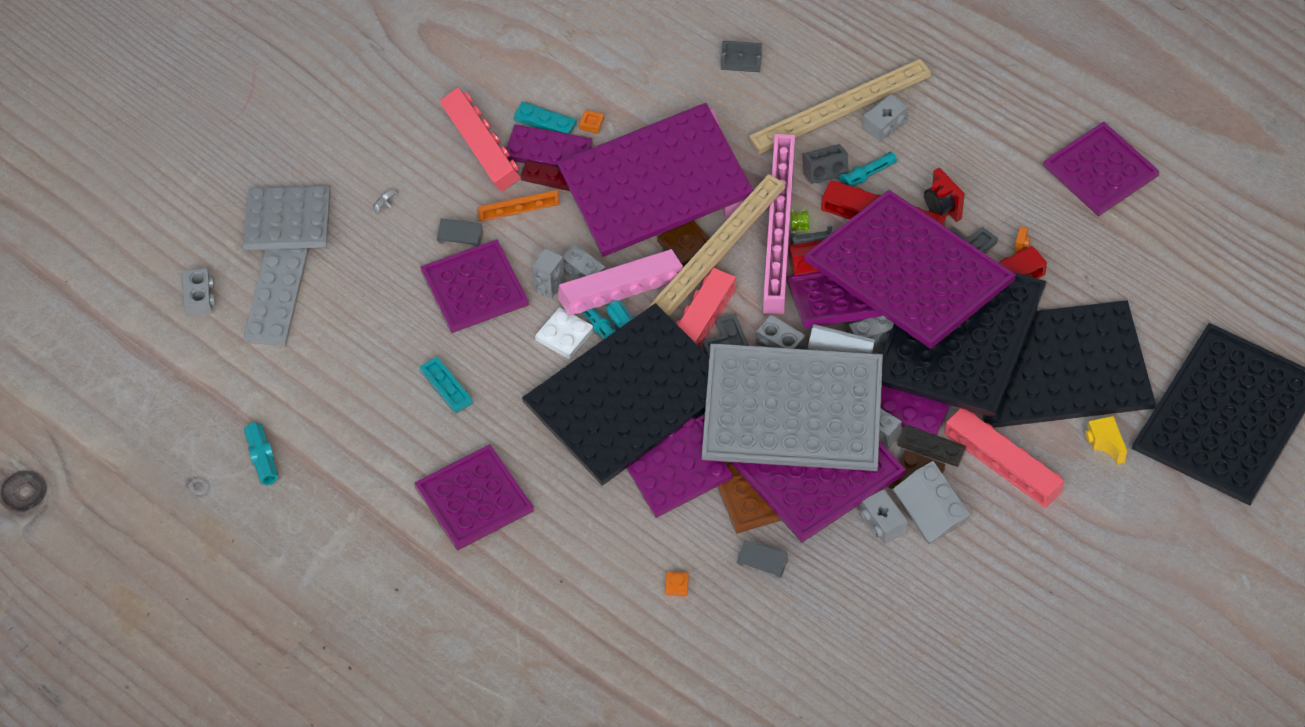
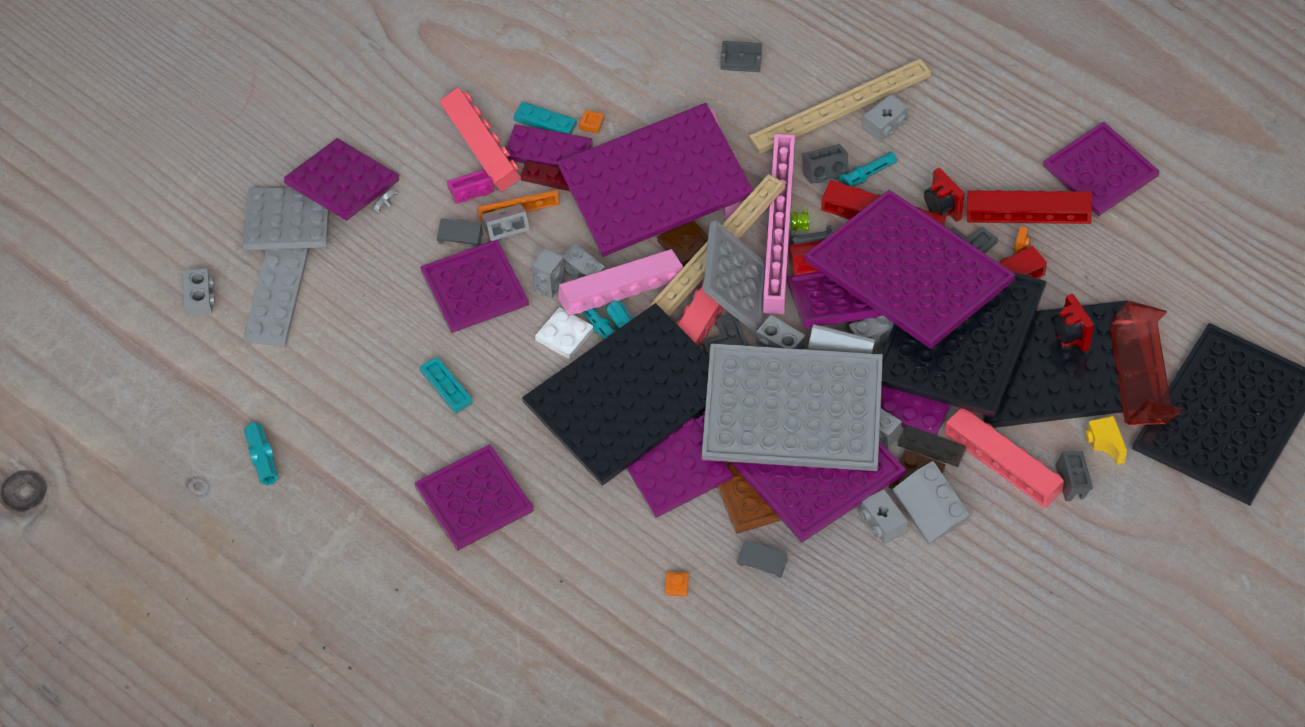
none -> magenta plate [284,138,399,221]
none -> dark pink bracket [447,169,494,204]
none -> light grey brick [481,204,530,241]
none -> light grey plate [703,220,766,333]
none -> red brick [966,190,1092,224]
none -> red piece [1053,293,1094,352]
none -> dark grey hinge [1055,451,1093,501]
none -> clear red piece [1110,301,1183,425]

